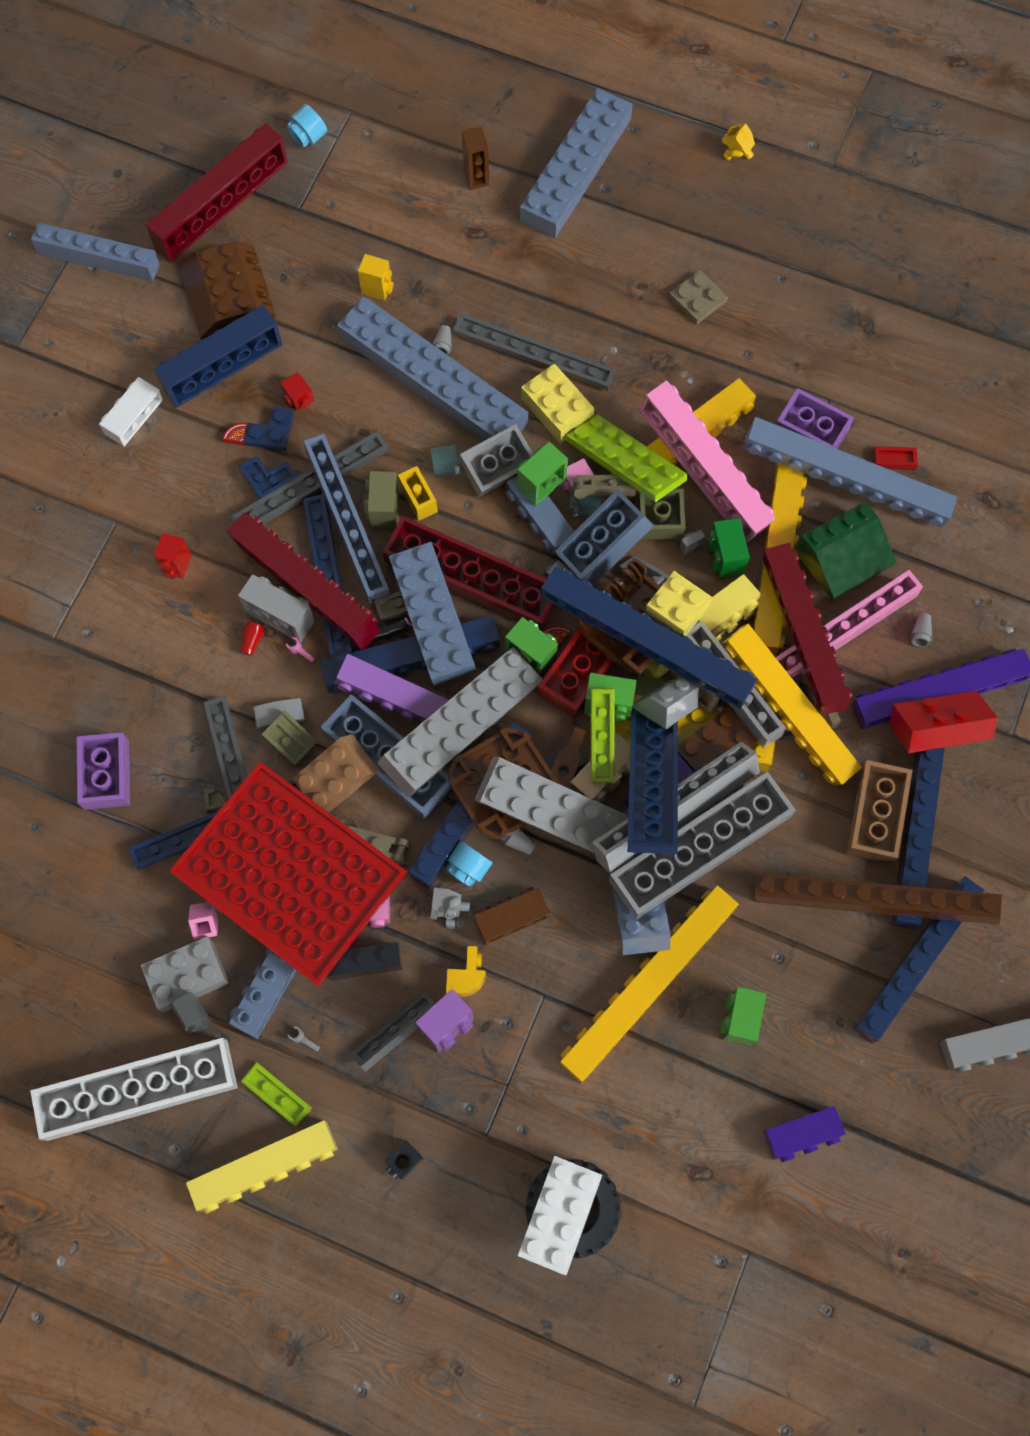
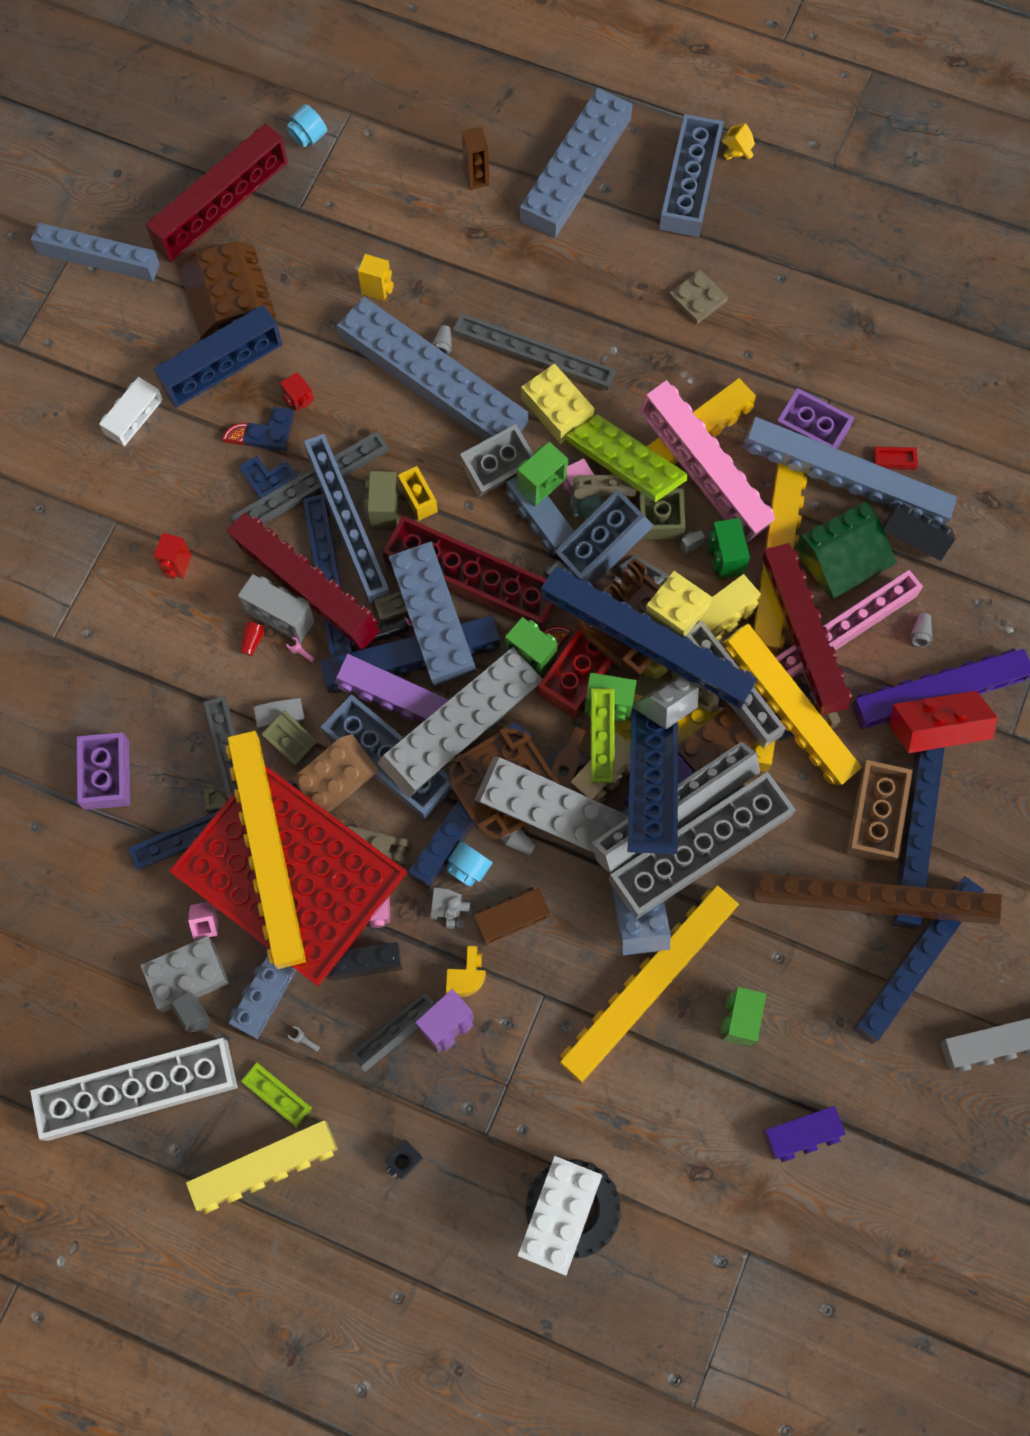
clear light blue brick [430,445,463,477] -> none
none -> yellow brick [225,731,306,969]
none -> sand blue brick [659,114,724,237]
none -> black brick [883,502,956,561]

